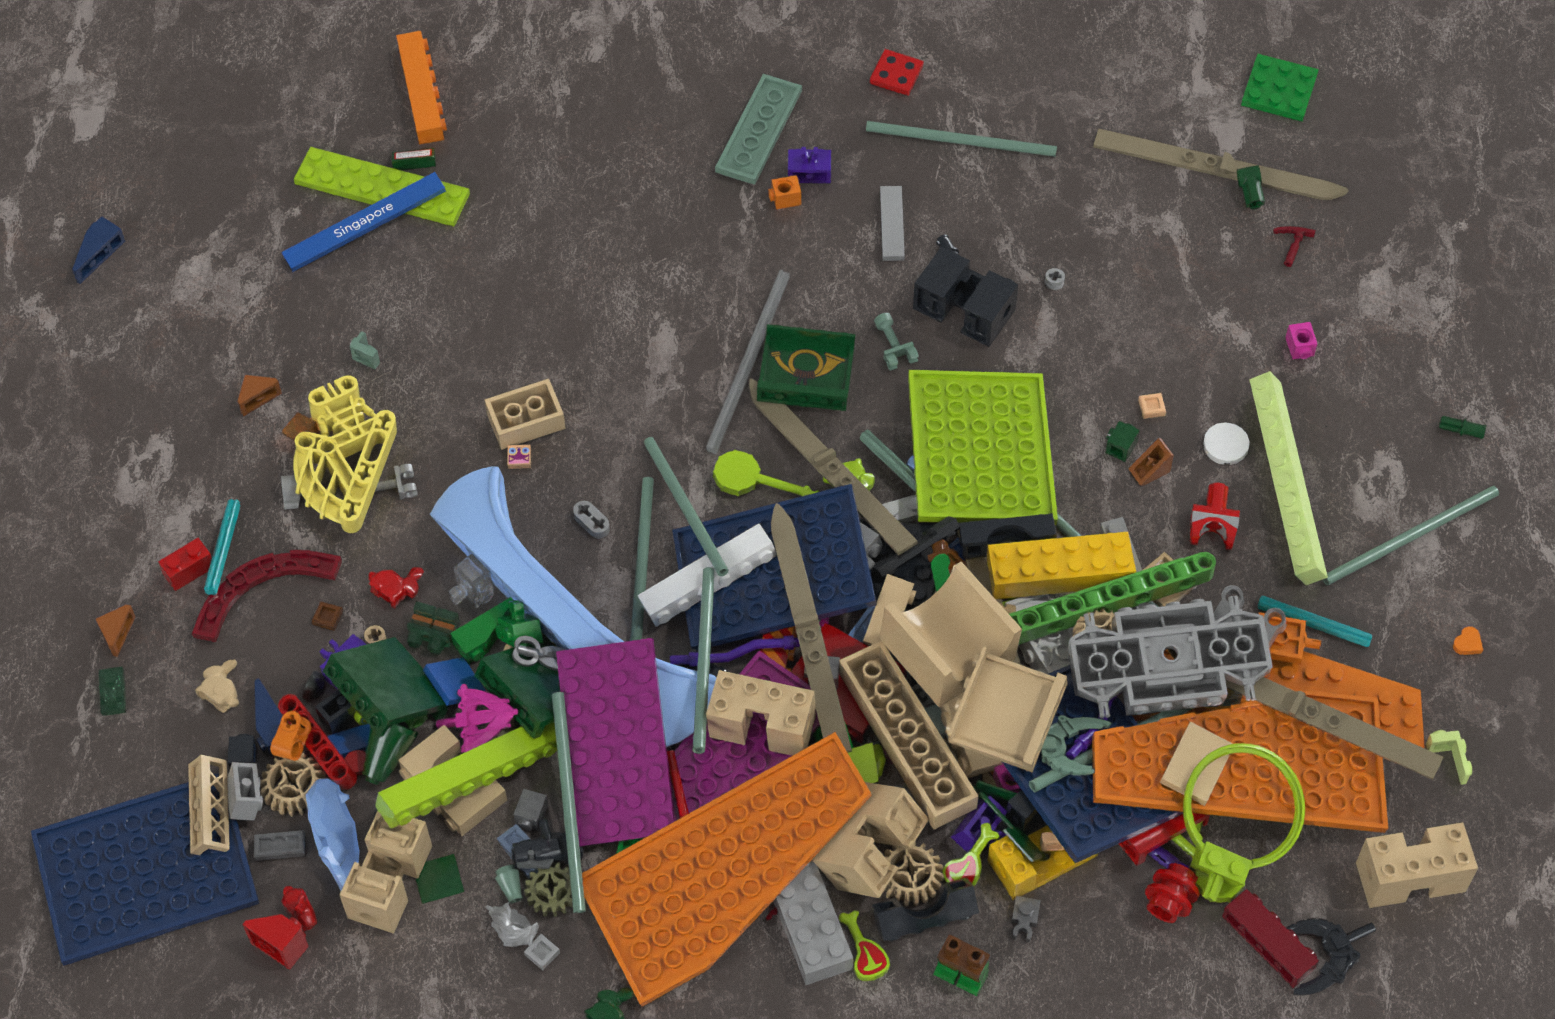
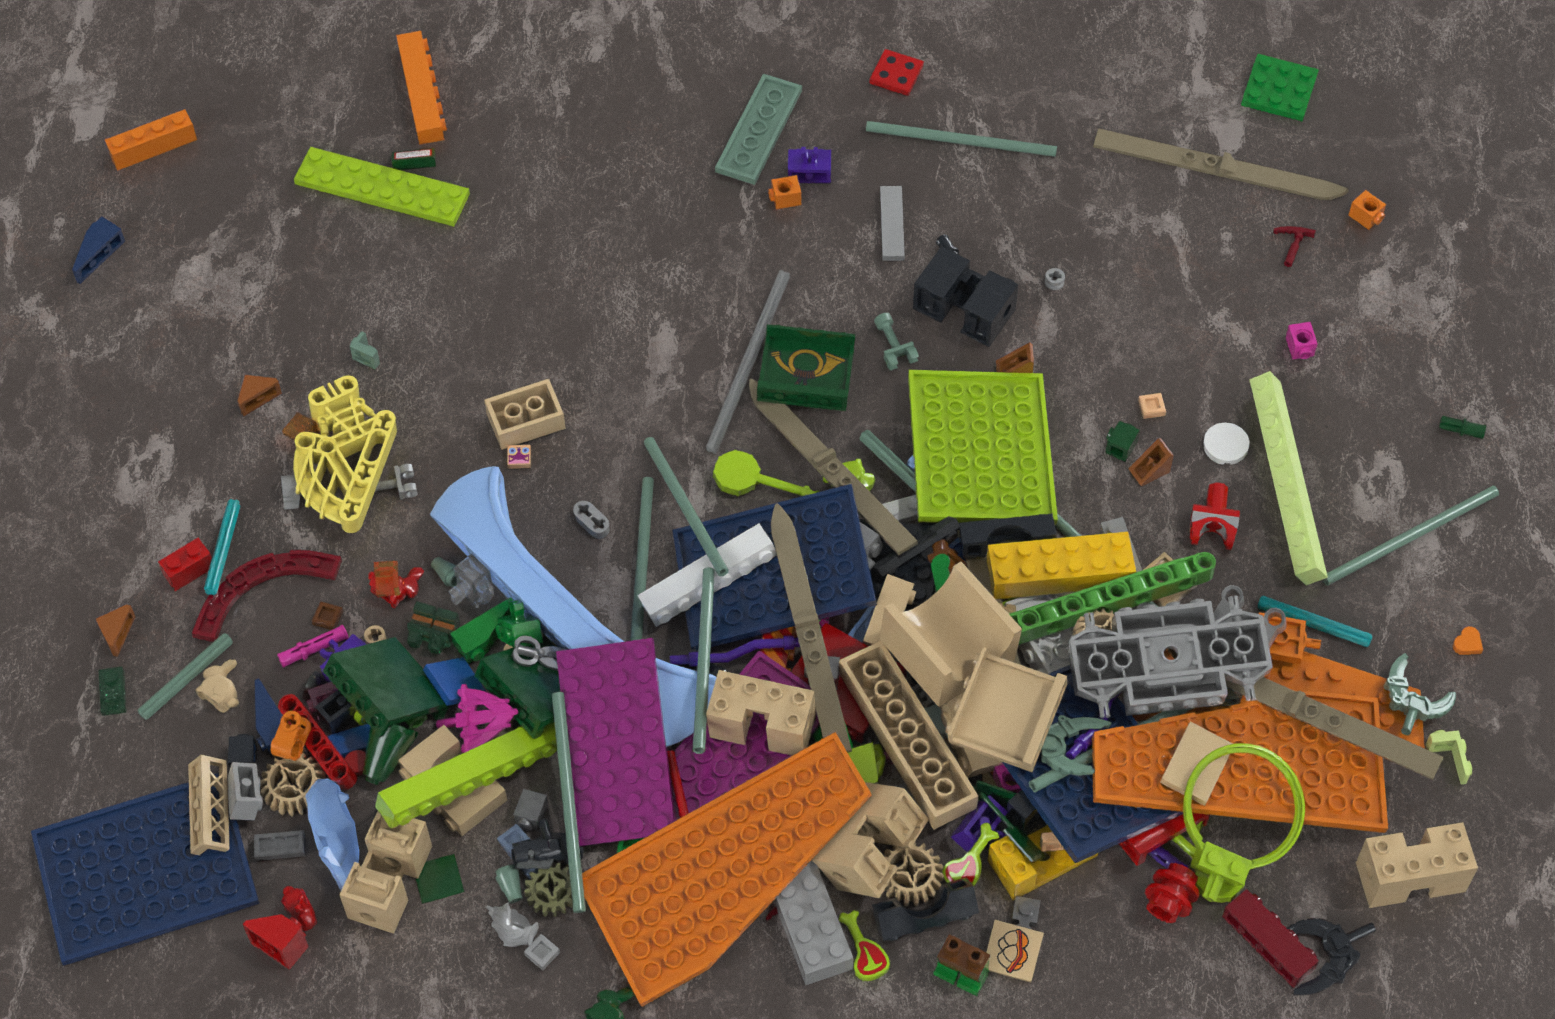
blue tile [282,172,446,272] -> none
dark green piece [1237,165,1265,209] -> none
none -> orange brick [105,109,197,171]
none -> sand green axle [138,633,233,720]
none -> dark pink pin [277,625,349,668]
none -> clear pink bracket [306,682,338,720]
none -> clear orange panel [374,561,400,597]
none -> sand green cone [431,557,464,588]
none -> tan tile [986,920,1044,983]
none -> dark orange slope [996,342,1034,373]
none -> orange brick [1349,190,1386,230]
none -> sand green bar [1383,653,1456,735]

